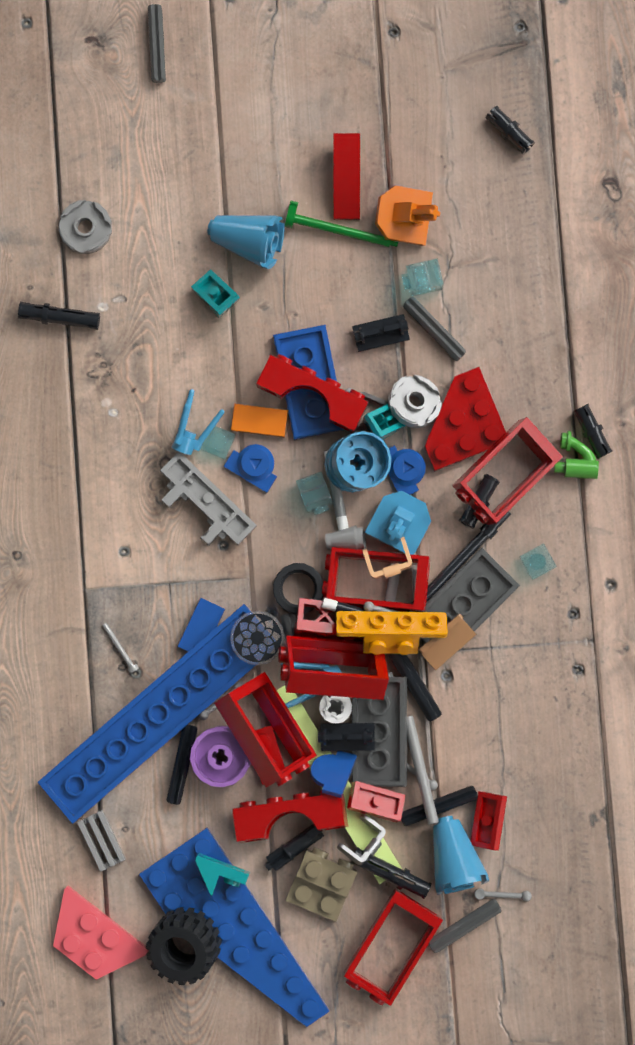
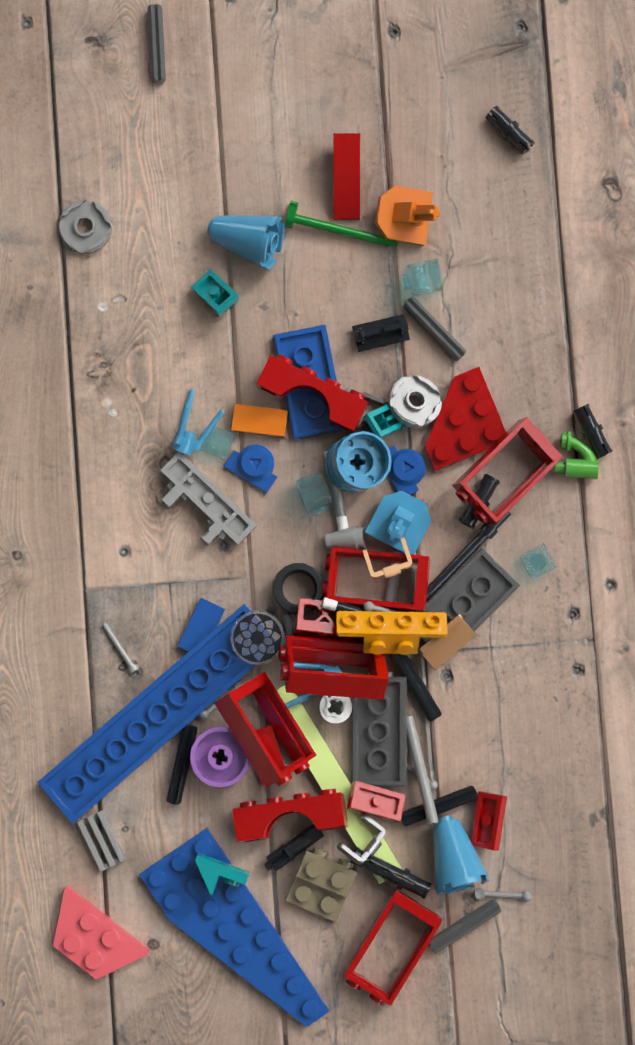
black pin [18,301,100,330] -> none
black tyre [146,907,222,985] -> none
blue piece [311,751,357,798] -> none
black hinge [318,723,375,751] -> none

